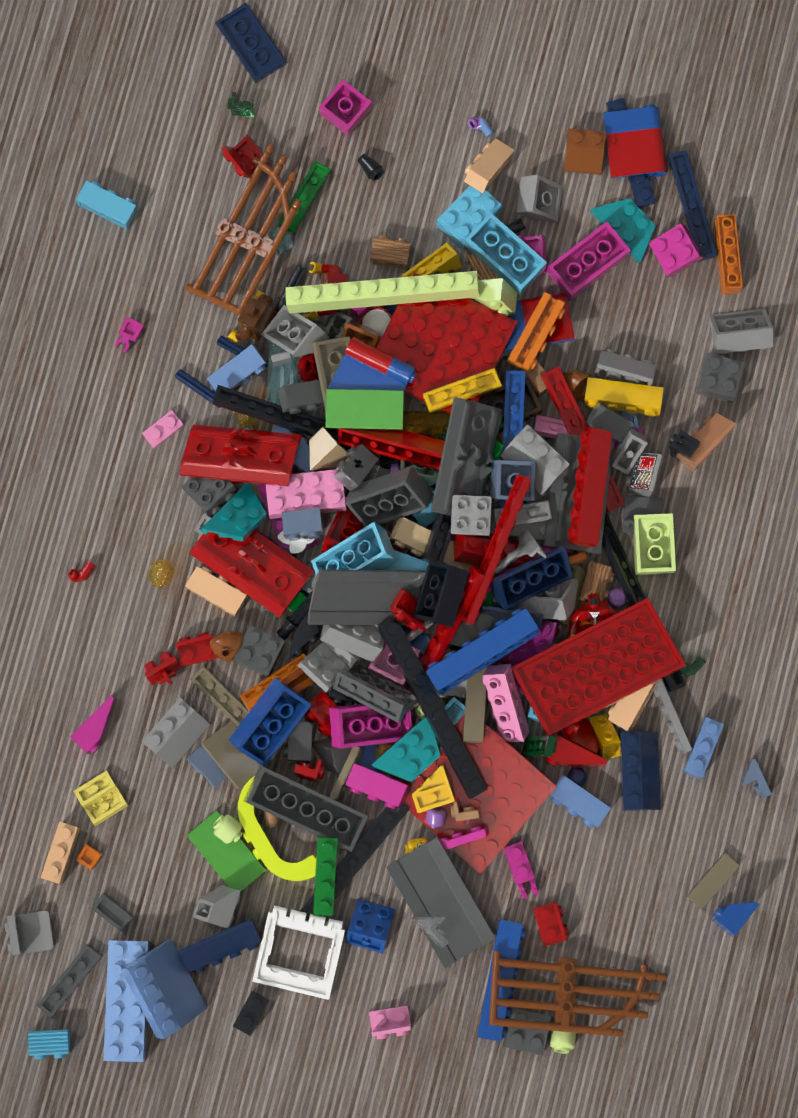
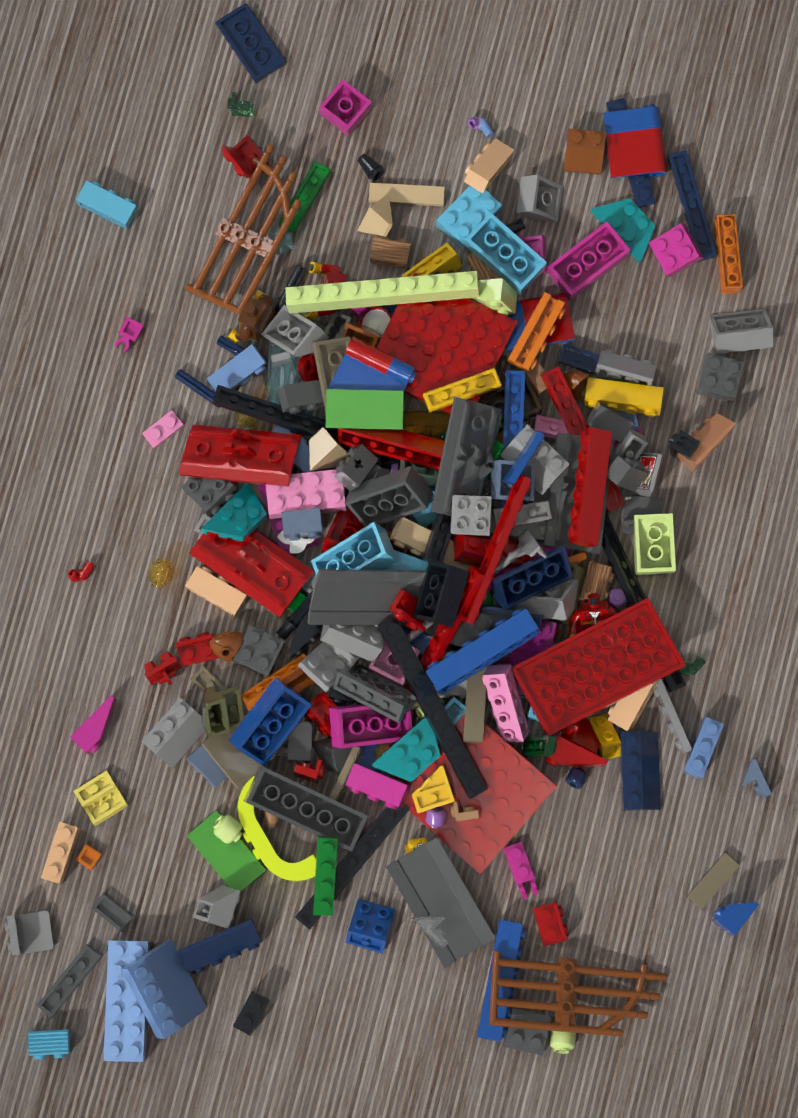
white hinge [252,905,345,1000] -> none
bright pink bracket [369,1005,412,1040] -> none
dark pink hinge [439,825,489,850] -> none
medium blue brick [549,775,611,829] -> none
none -> olive piece [202,686,244,738]
none -> tan slope [357,196,393,237]
none -> tan tile [369,183,445,207]
none -> blue tile [503,431,544,485]
none -> dark blue plate [557,344,600,374]
none -> dark grey brick [607,450,649,492]

